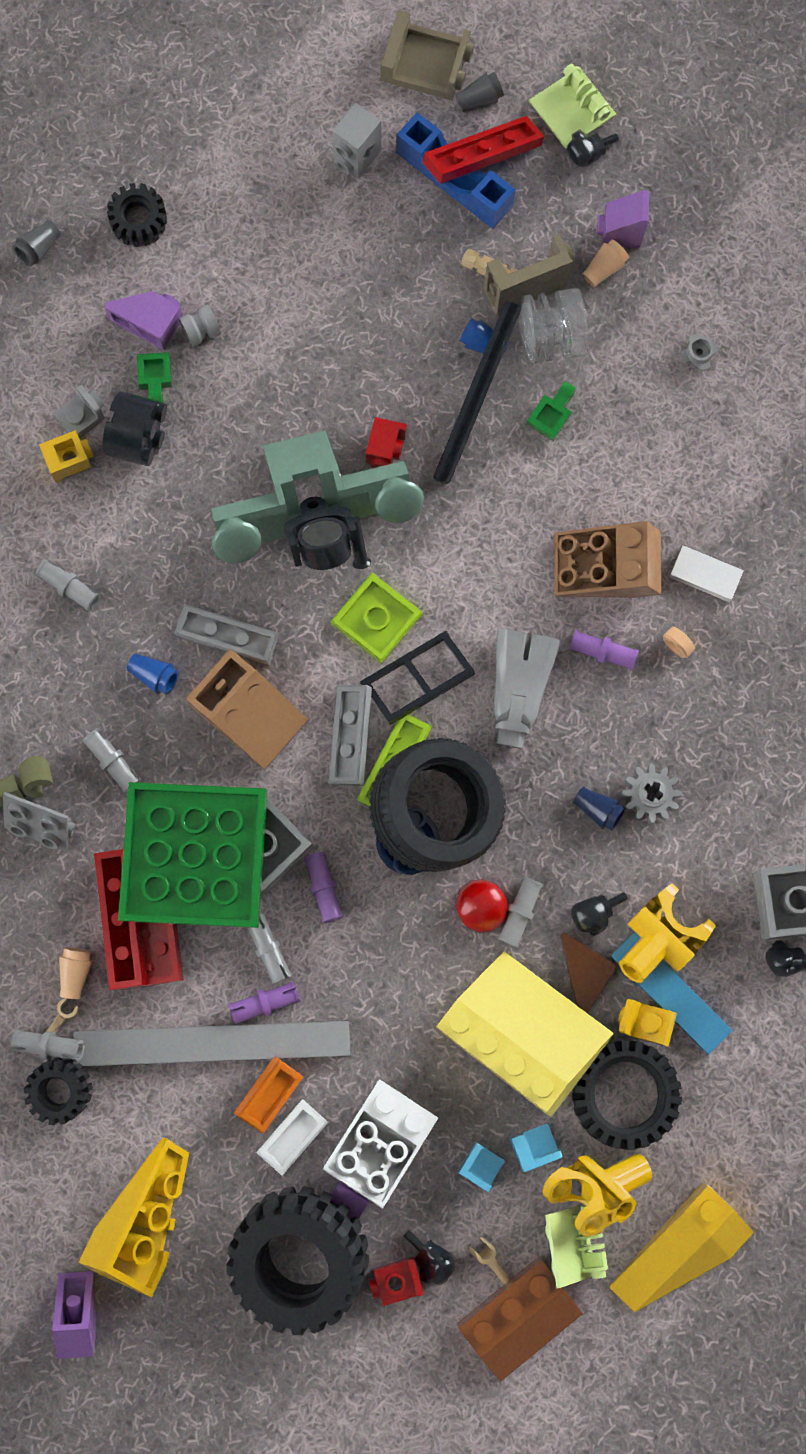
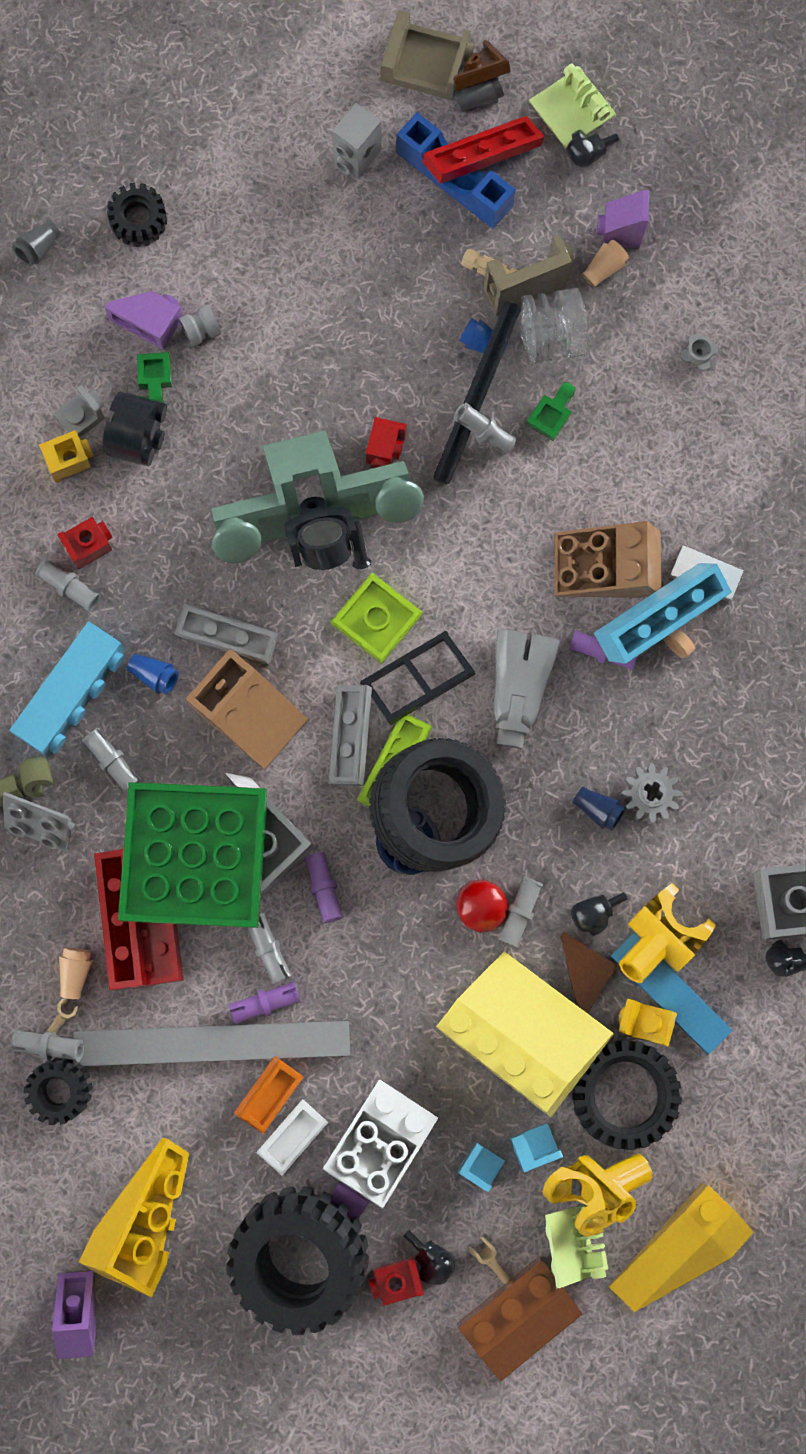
none -> medium azure brick [9,621,125,758]
none -> red brick [57,516,113,570]
none -> white sticker [225,773,260,788]
none -> reddish brown tile [453,40,511,91]
none -> light grey pin [454,402,516,455]
none -> medium azure brick [594,563,732,664]

